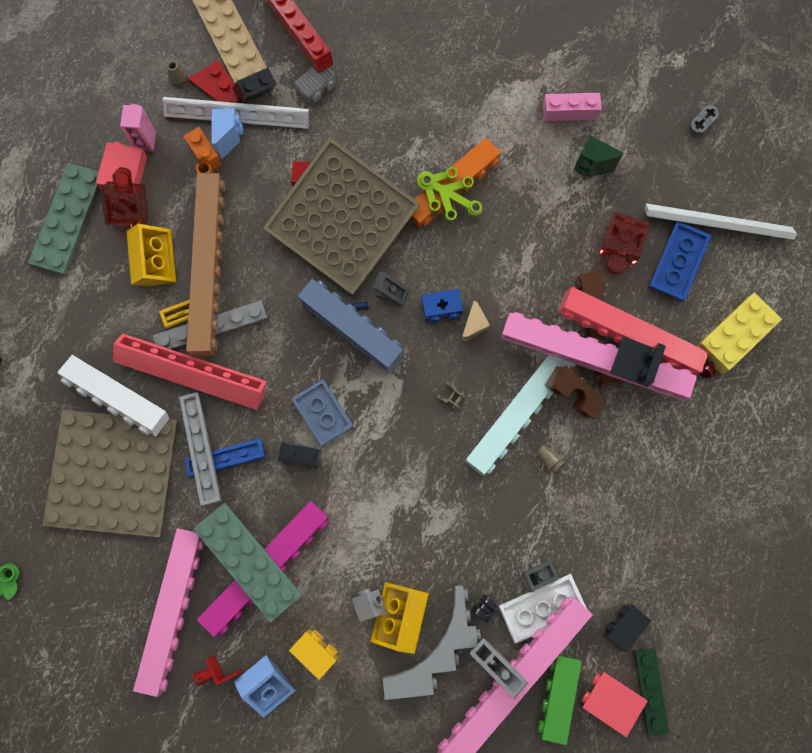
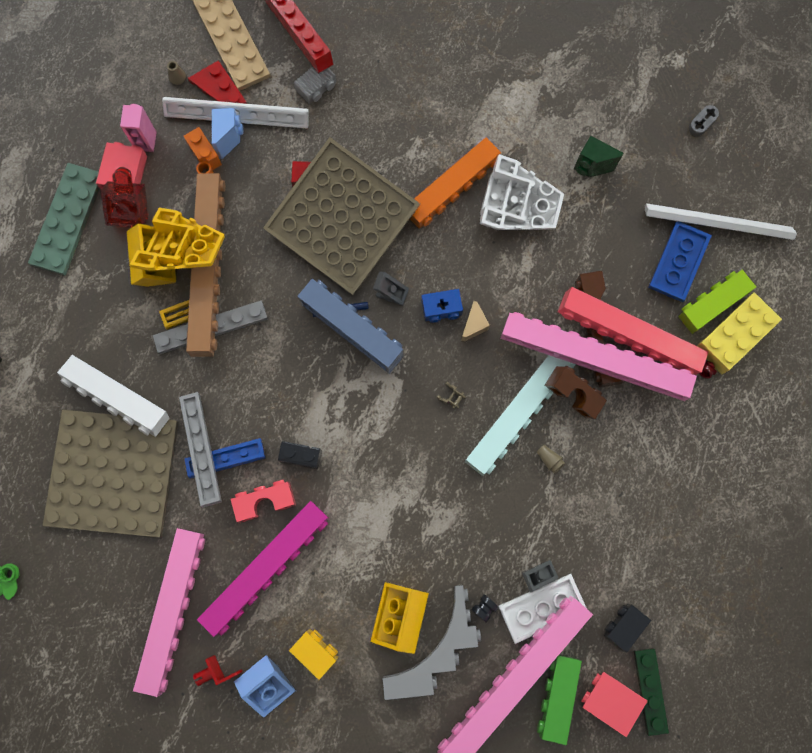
coral brick [113,334,267,410] -> none
sand green plate [194,502,302,623] -> none
black brick [232,68,277,104] -> none
sand blue tile [291,379,354,448] -> none
light grey brick [352,588,386,622] -> none
lime plant [417,167,482,221] -> none
light grey slope [469,638,528,699] -> none
bright pink brick [542,93,602,121] -> none
clear red brick [599,212,650,275] -> none
black bracket [610,337,666,387] -> none
none -> yellow wedge [130,208,225,271]
none -> coral arch [230,480,296,523]
none -> white wedge [480,154,564,230]
none -> lime brick [678,269,756,334]

